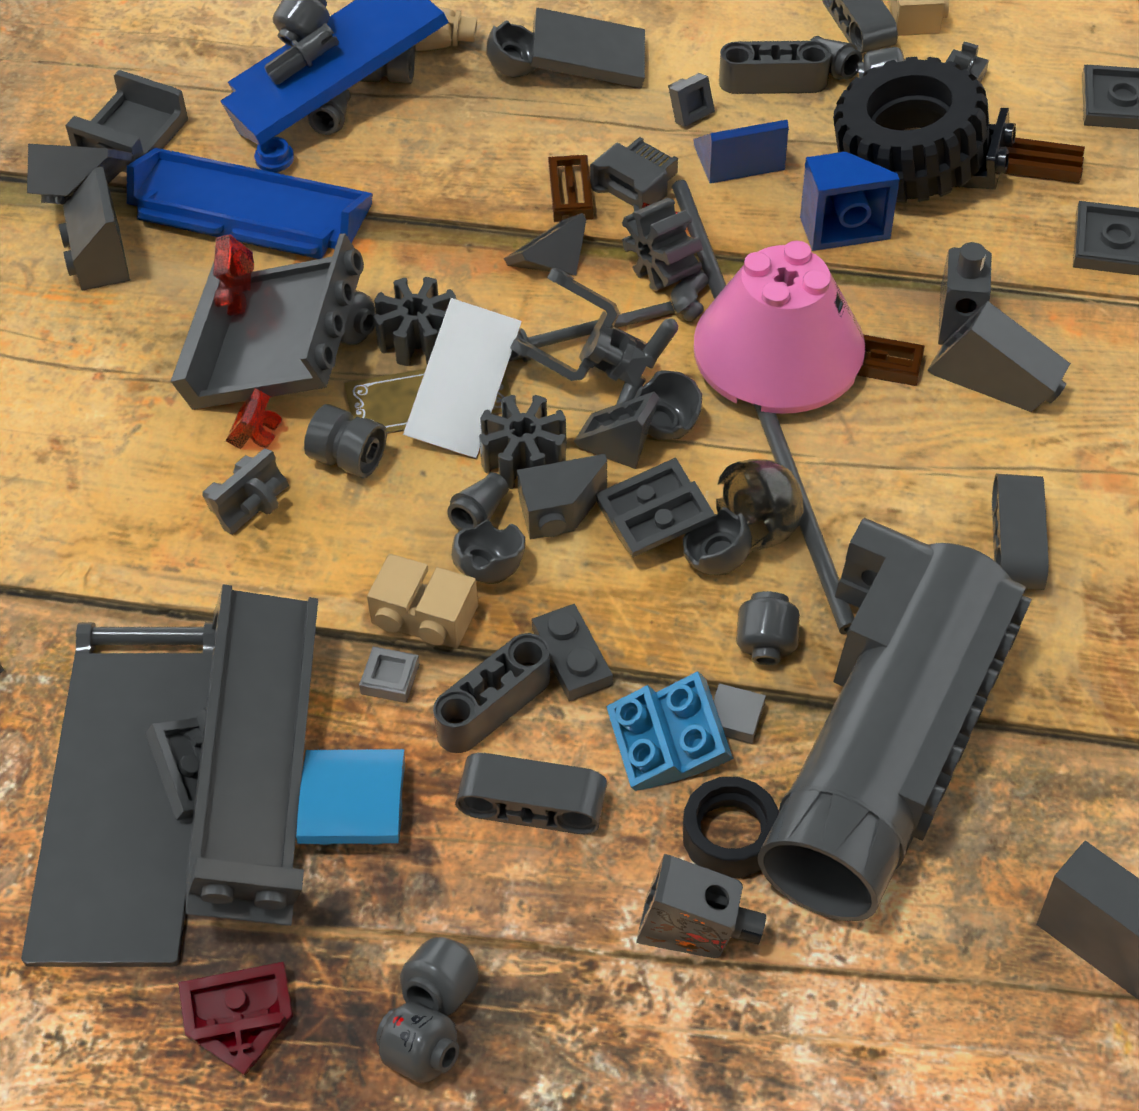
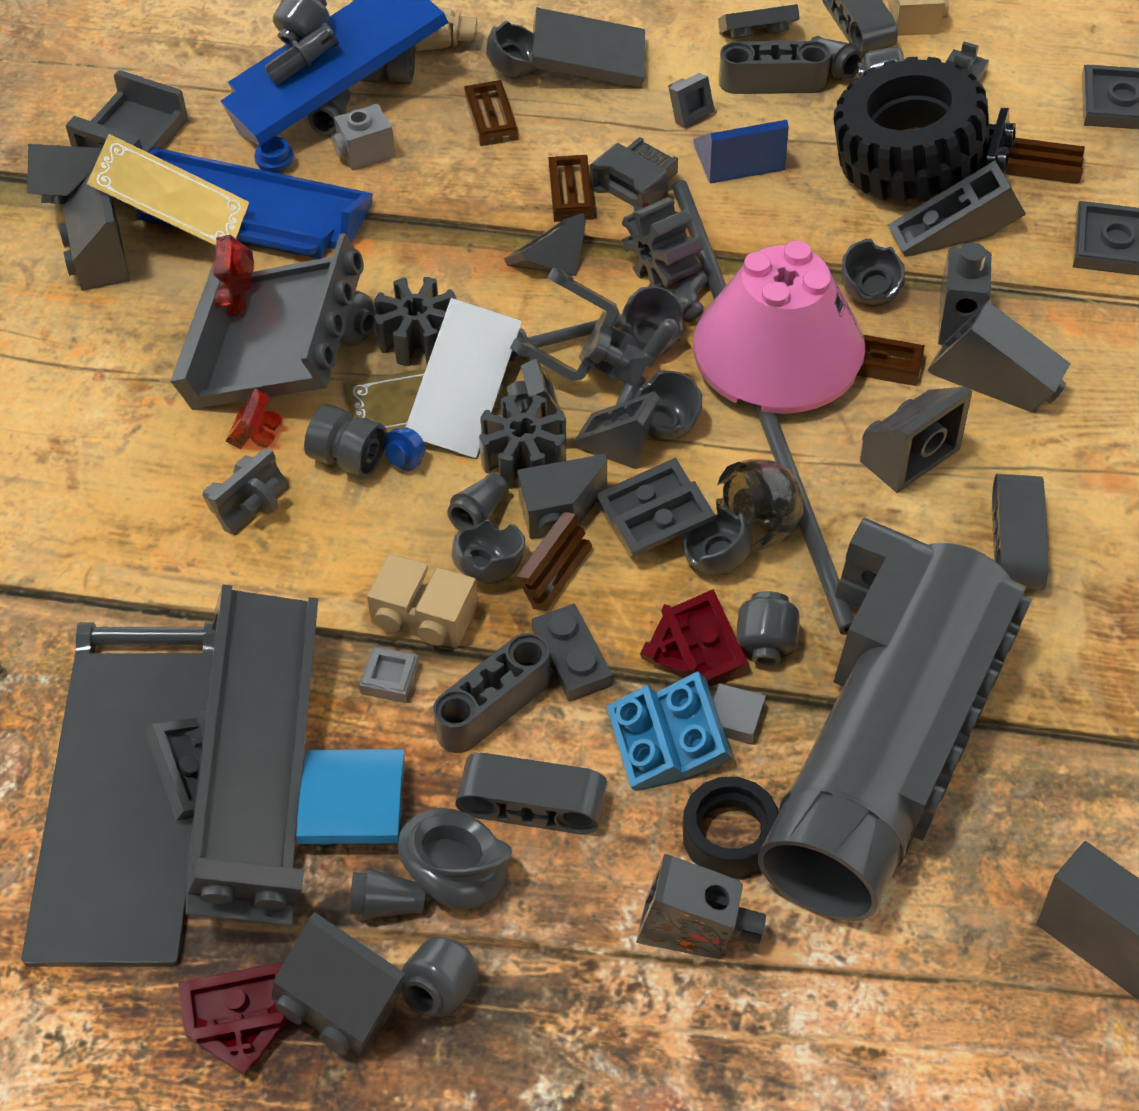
dark grey head [376,1002,459,1083] -> none
blue slope [800,152,900,251] -> none
none -> pearl gold sticker [87,134,249,253]
none -> dark grey slope [271,912,405,1059]
none -> light grey brick [331,103,395,170]
none -> dark grey cone [350,868,425,920]
none -> blue plate [384,428,426,471]
none -> dark grey piece [398,808,512,909]
none -> reddish brown tile [464,80,518,146]
none -> dark grey tile [507,359,559,416]
none -> reddish brown tile [516,512,592,611]
none -> dark grey hair [620,285,684,354]
none -> dark red slope [640,589,751,687]
none -> dark grey plate [718,4,800,39]
none -> dark grey hair [841,239,905,306]
none -> dark grey slope [860,386,973,493]
none -> dark grey slope [888,161,1026,257]

